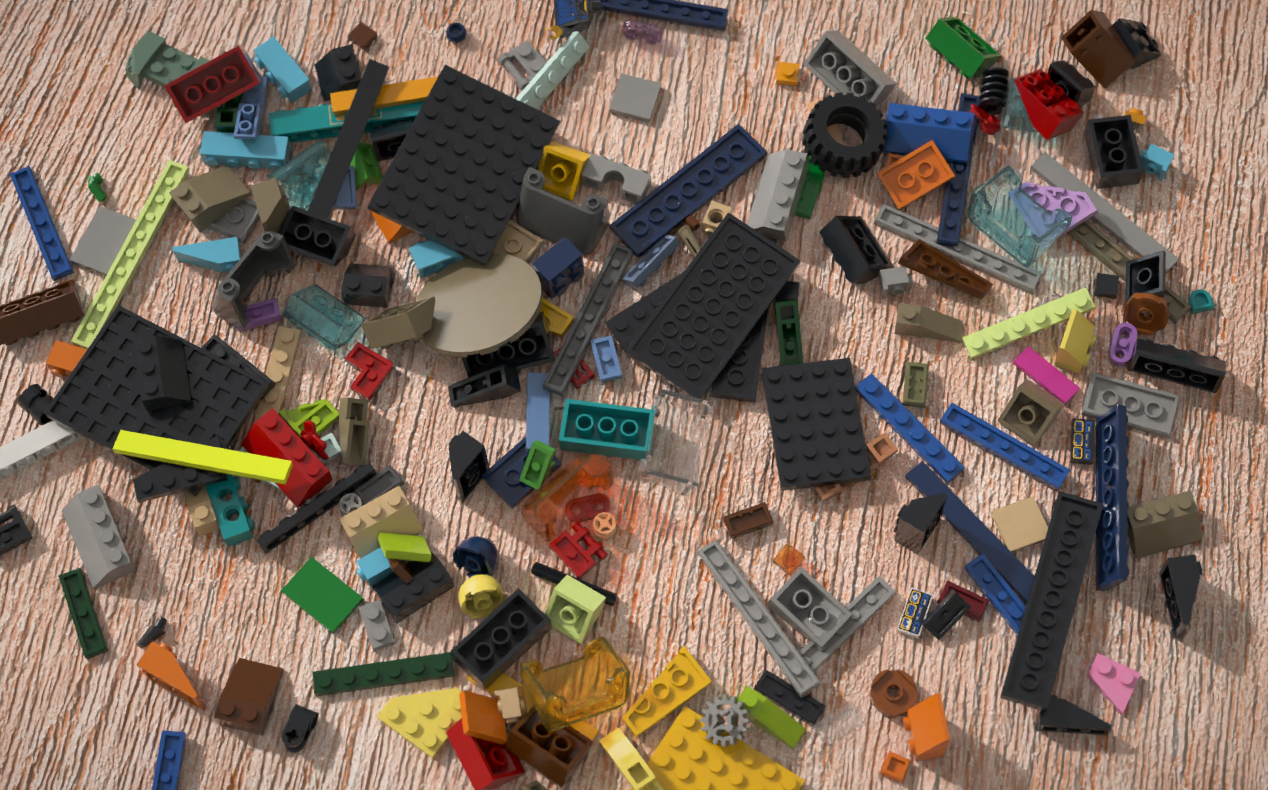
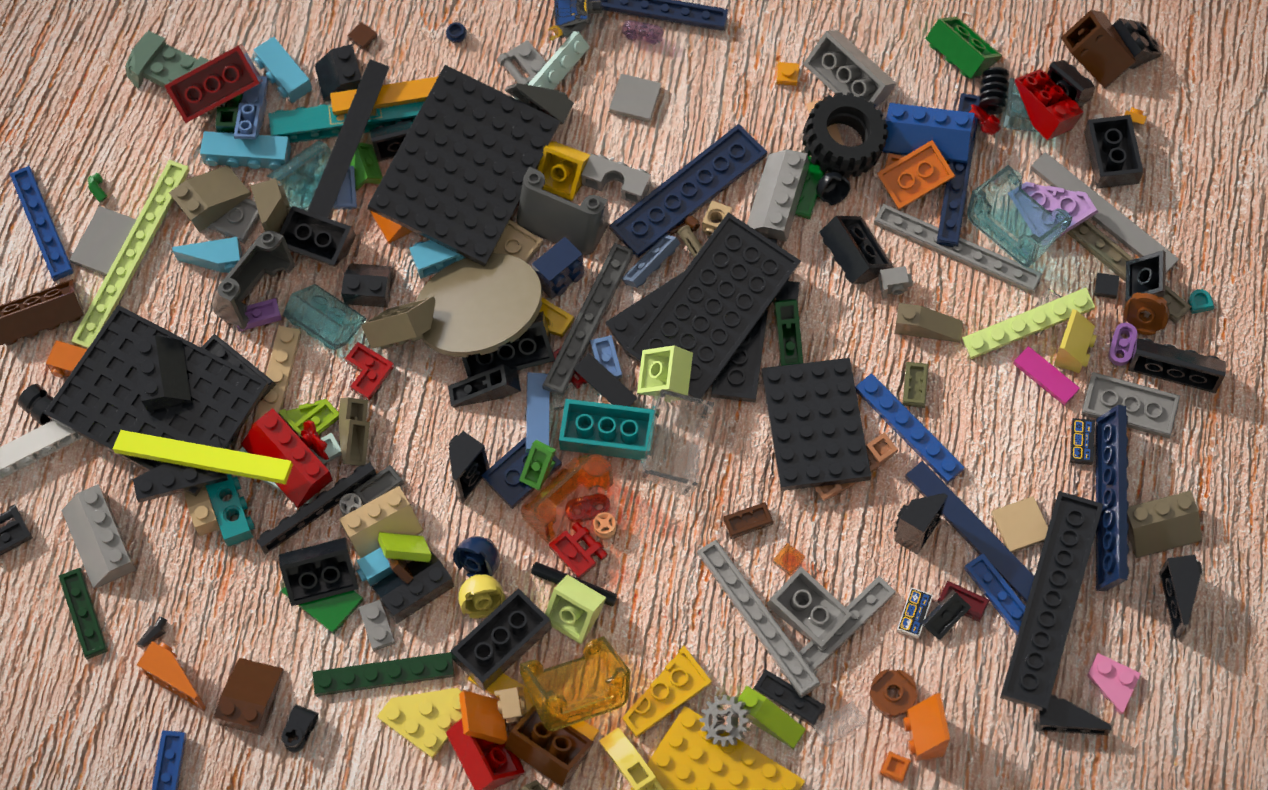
reddish brown wing [898,239,993,300] -> none
blue plate [940,402,1070,491] -> none
dark tan slope [997,379,1064,446] -> none
medium azure brick [1140,143,1175,181] -> none
none -> black slope [279,537,359,606]
none -> dark grey slope [505,83,574,125]
none -> black tile [573,352,637,407]
none -> yellowish green slope [637,345,693,398]
none -> black hair [816,172,851,205]

